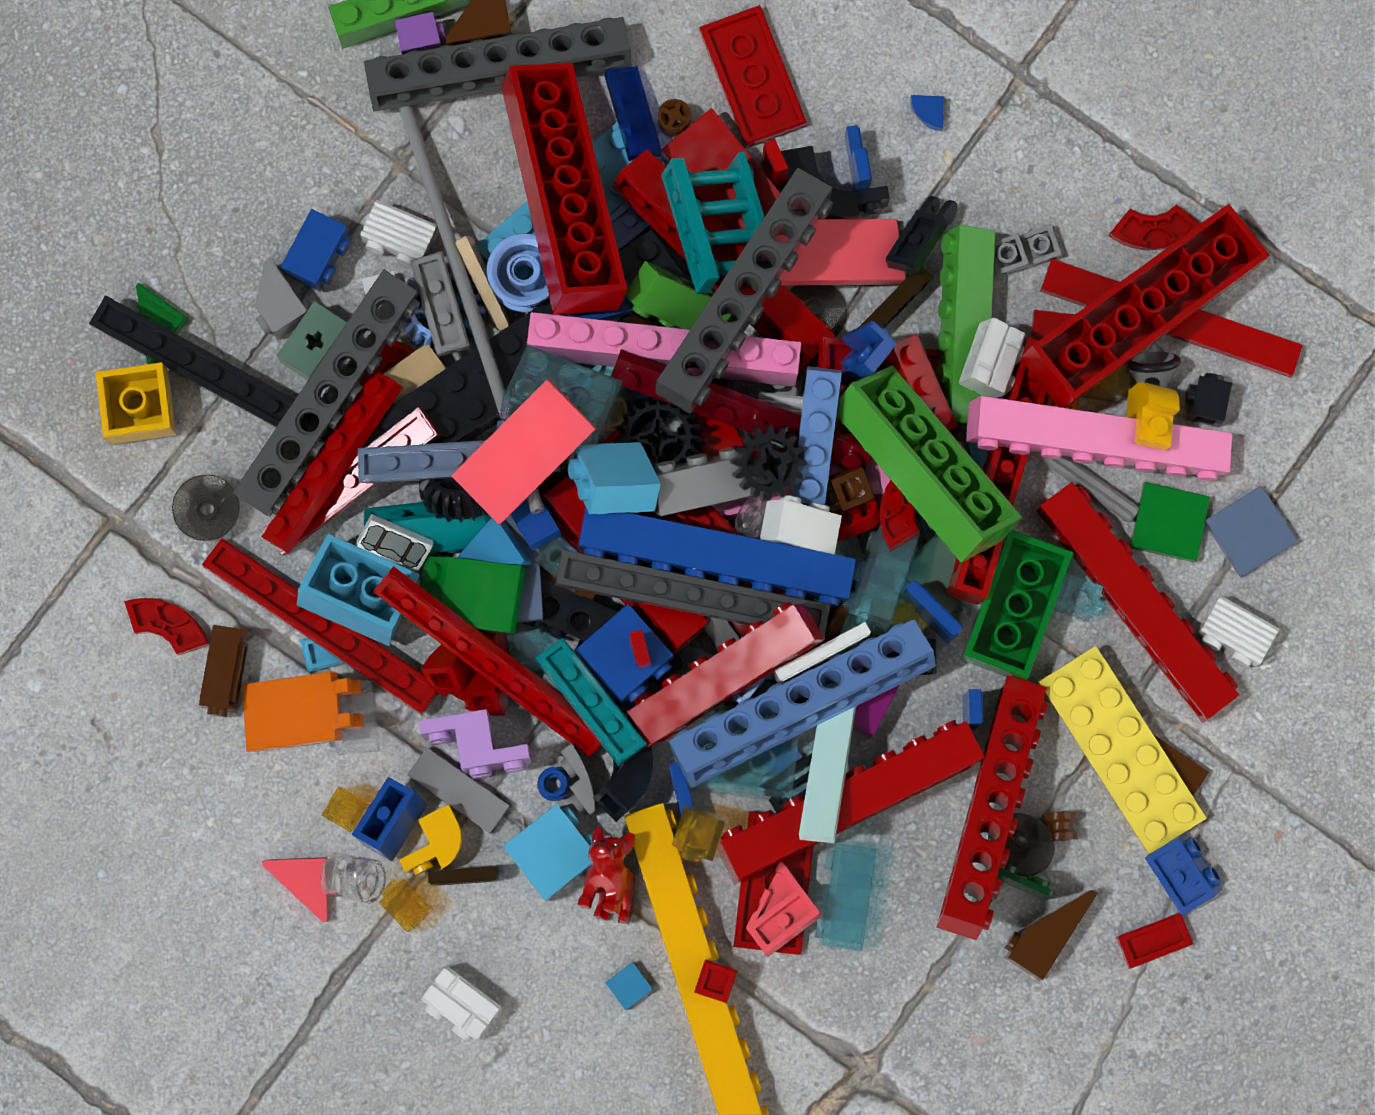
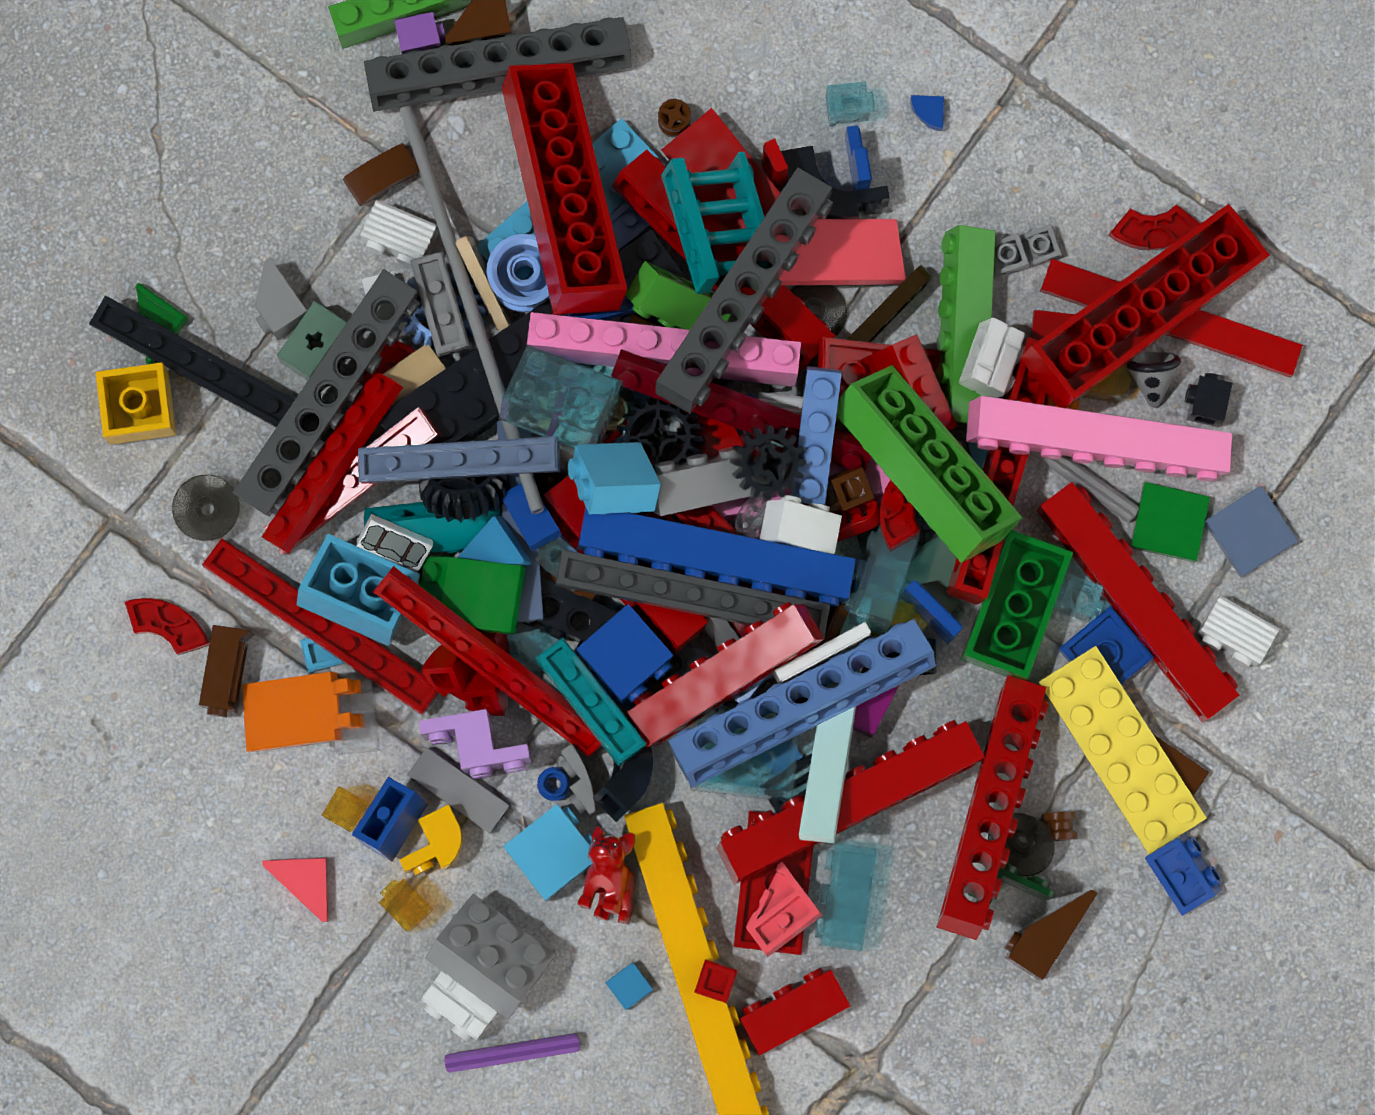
blue brick [281,209,352,292] -> none
clear wheel [321,852,386,904] -> none
dark brown tile [428,867,499,886] -> none
coral tile [451,379,597,525] -> none
clear blue tile [604,66,662,161] -> none
red tile [629,629,651,670] -> none
blue tile [669,762,699,832] -> none
clear yellow brick [672,806,725,863] -> none
red tile [699,5,807,148] -> none
blue bracket [840,321,897,385] -> none
black hinge [885,195,958,274] -> none
blue tile [962,689,983,730] -> none
red tile [1116,912,1193,969] -> none
yellow brick [1126,382,1180,451] -> none
none -> reddish brown slope [343,143,419,206]
none -> light grey brick [425,893,556,1020]
none -> medium lavender axle [444,1033,580,1073]
none -> red brick [739,967,851,1056]
none -> clear light blue brick [825,81,875,127]
none -> blue tile [1058,606,1154,684]

